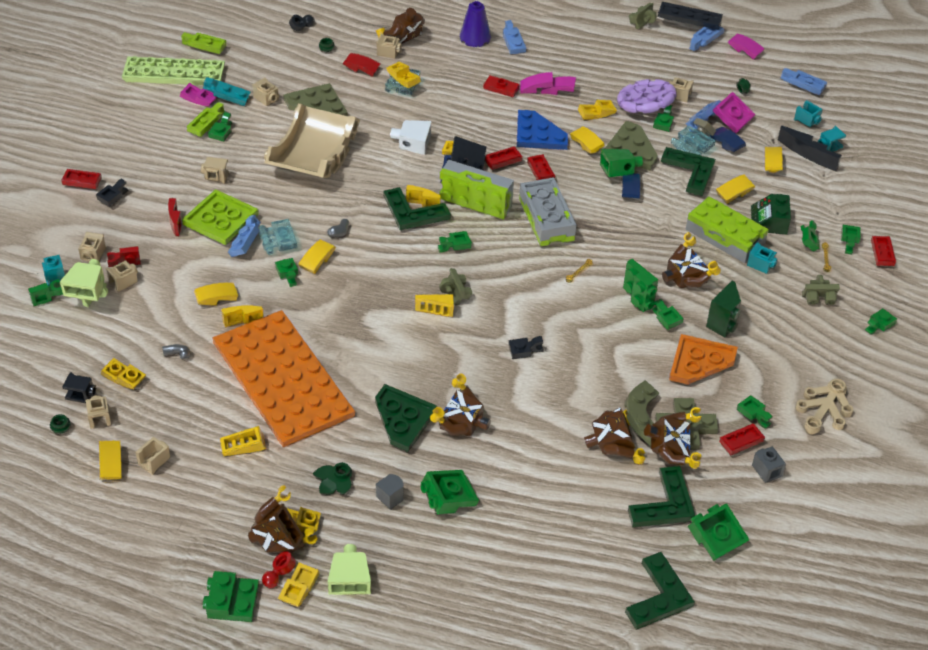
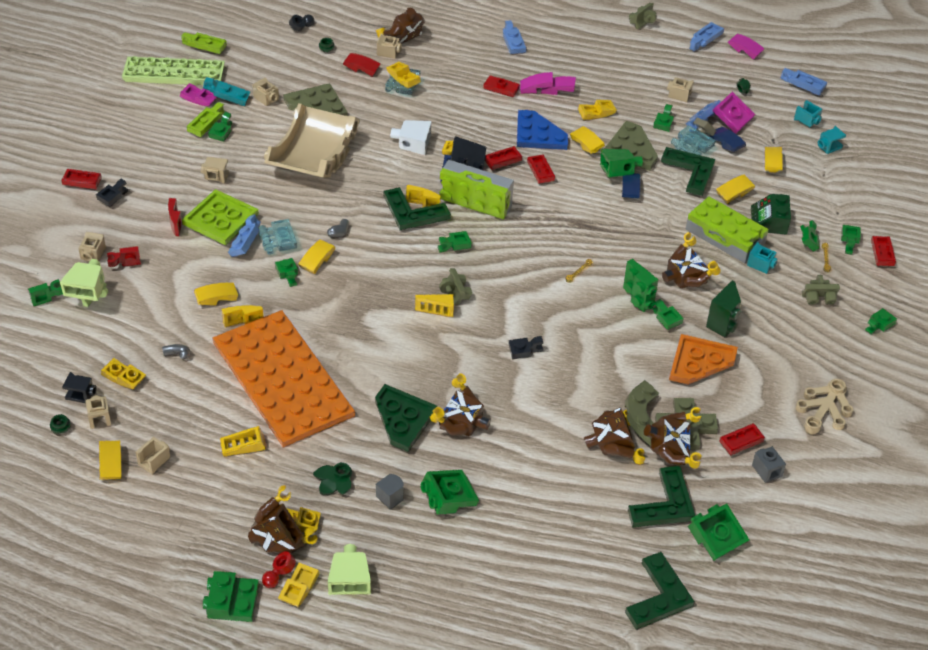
teal window [42,255,65,286] -> none
tan window [106,261,138,292] -> none
dark purple cone [460,1,491,47] -> none
light grey piece [519,178,576,247] -> none
lavender plate [617,79,677,113] -> none
black fence [658,1,723,30] -> none
green plate [737,395,773,429] -> none
black slope [778,125,842,171] -> none

